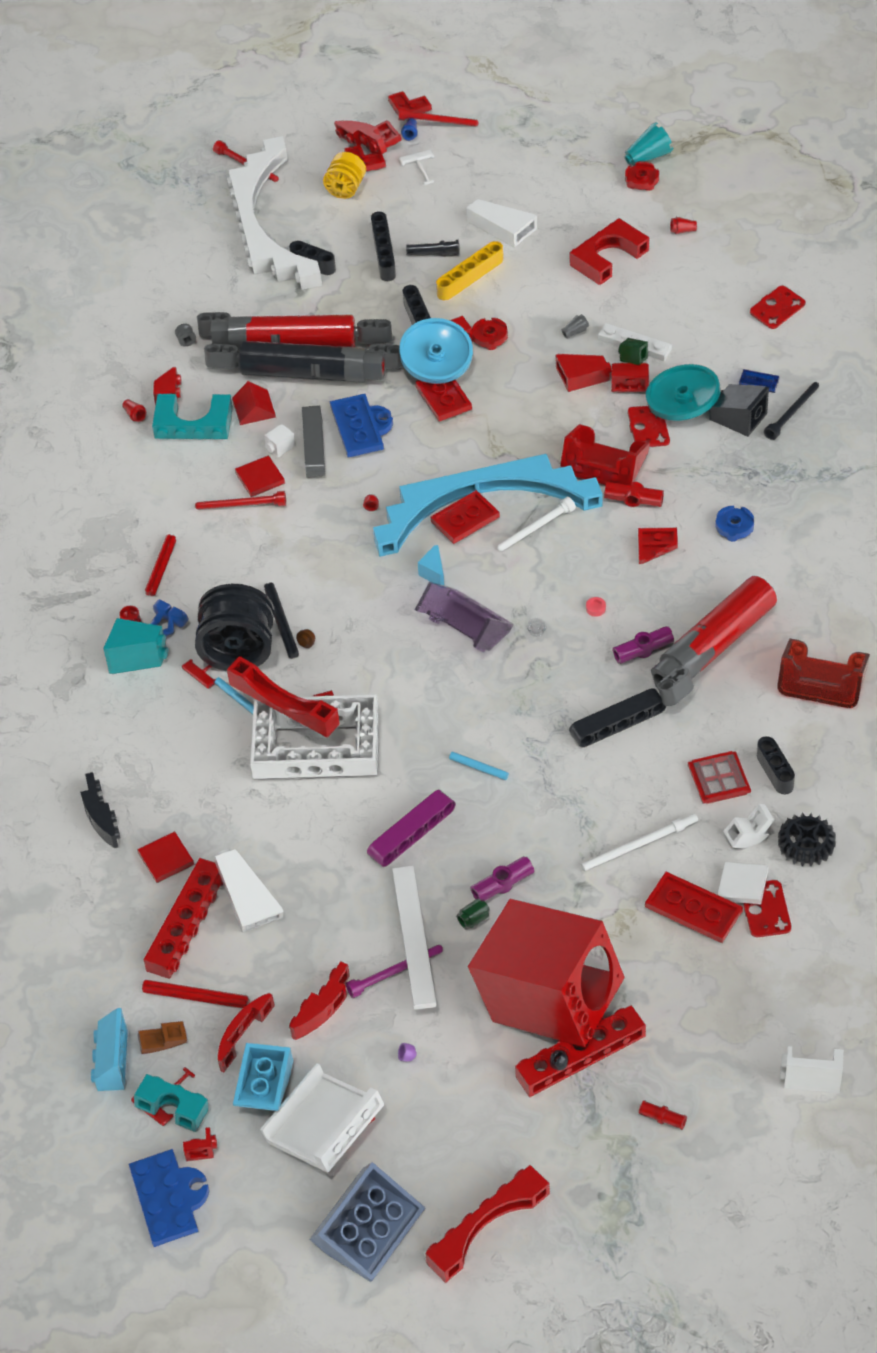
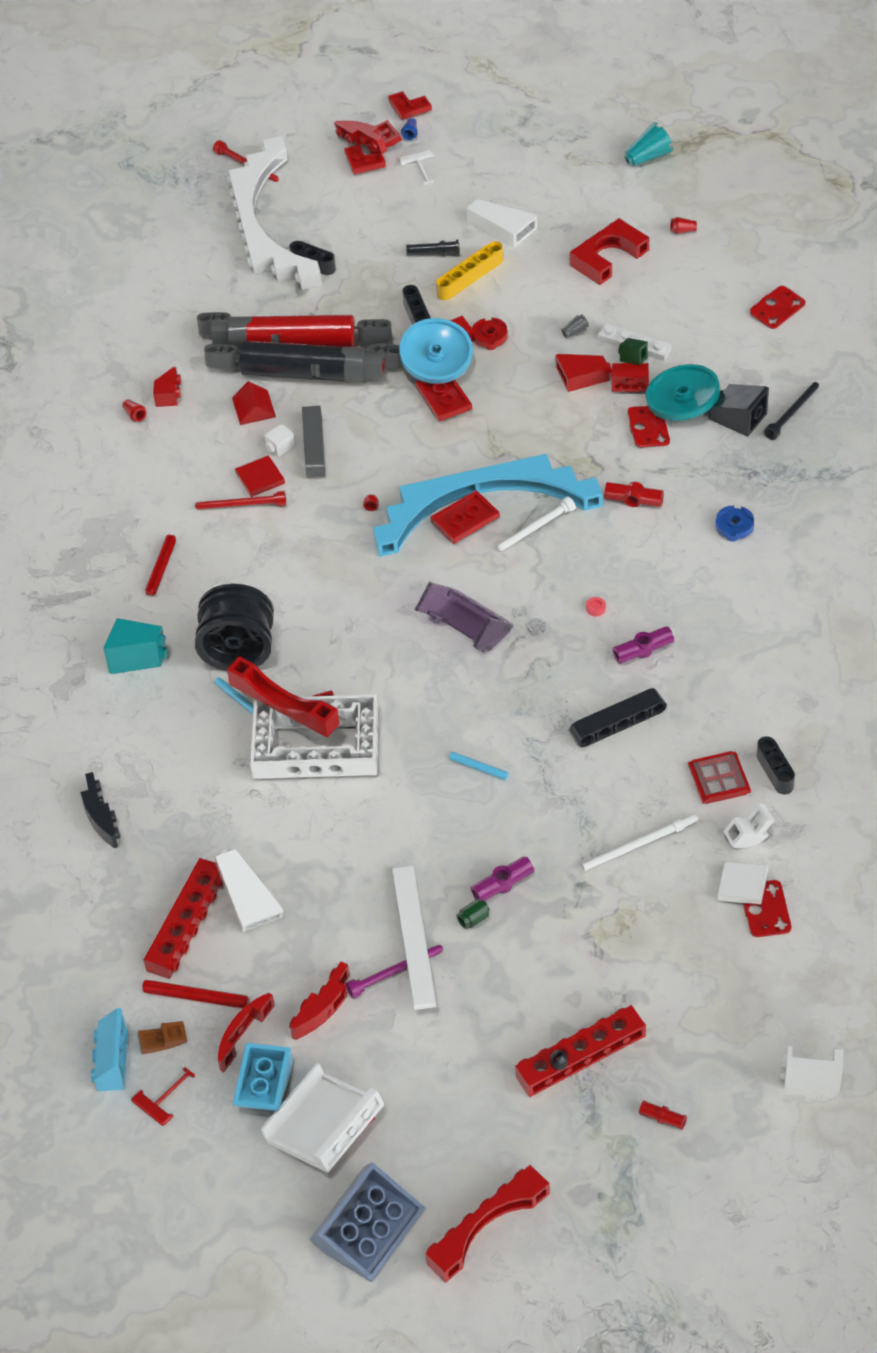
red wheel [120,605,141,622] -> none
blue plate [129,1149,209,1247] -> none
teal arch [134,1074,208,1132] -> none
red tile [137,831,195,883] -> none
blue piece [150,599,189,637] -> none
teal arch [152,394,233,439] -> none
dark grey wheel [175,323,196,346] -> none
red piece [182,659,216,689] -> none
red bracket [183,1127,217,1161] -> none
black axle [264,582,299,659] -> none
reddish brown plate [296,629,316,648] -> none
yellow wheel [323,152,366,199] -> none
blue plate [330,394,393,458] -> none
magenta beam [367,789,456,867] -> none
black beam [371,211,396,282] -> none
red piece [398,107,479,126] -> none
medium lavender hinge [398,1043,417,1062] -> none
medium azure slope [418,545,444,587] -> none
red container [467,898,625,1047] -> none
red windscreen [560,424,650,485] -> none
red plate [625,162,659,191] -> none
red wing [638,528,678,564] -> none
red plate [645,871,743,943] -> none
piece [650,576,777,706] -> none
clear blue tile [739,369,780,393] -> none
clear red windscreen [777,638,870,708] -> none
black gear [778,812,836,867] -> none

